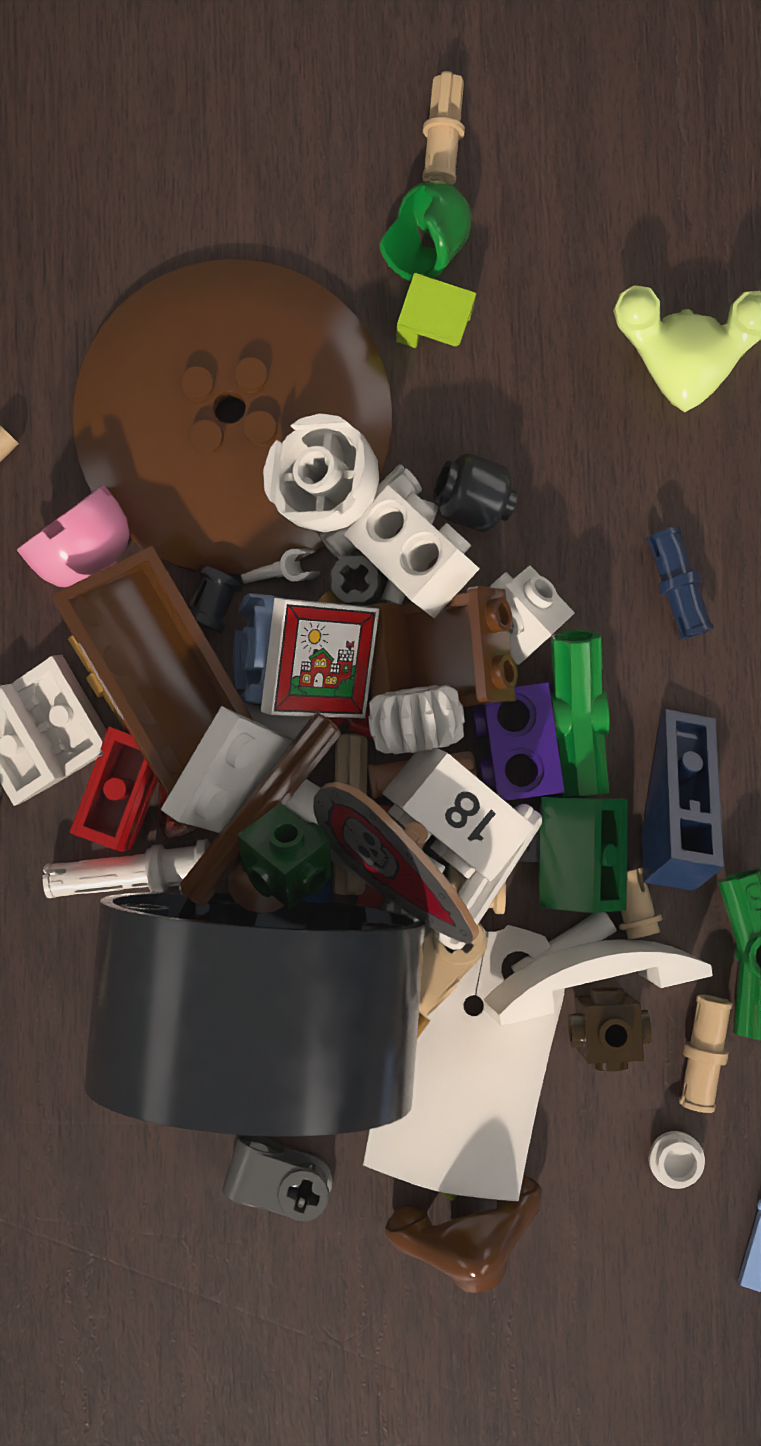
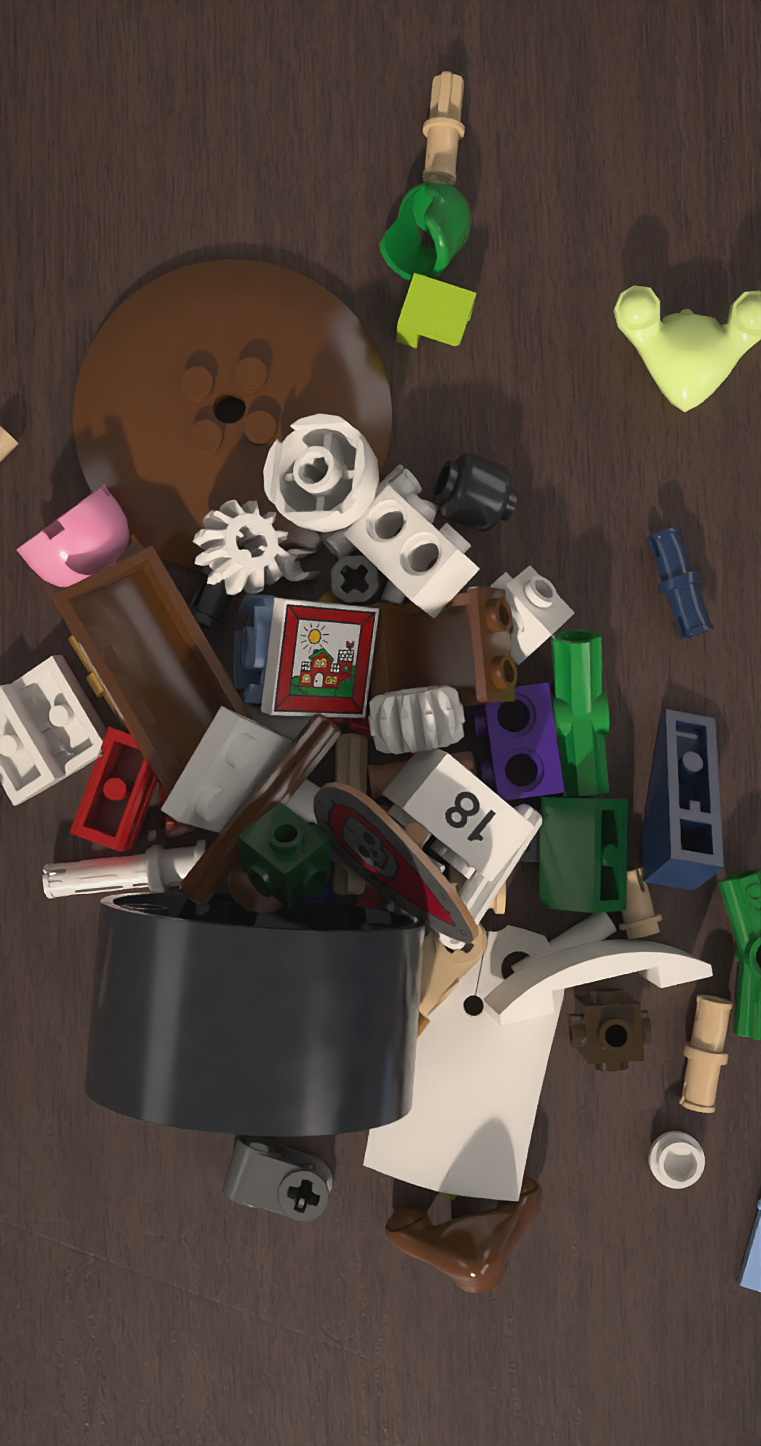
none -> white gear [193,500,291,595]

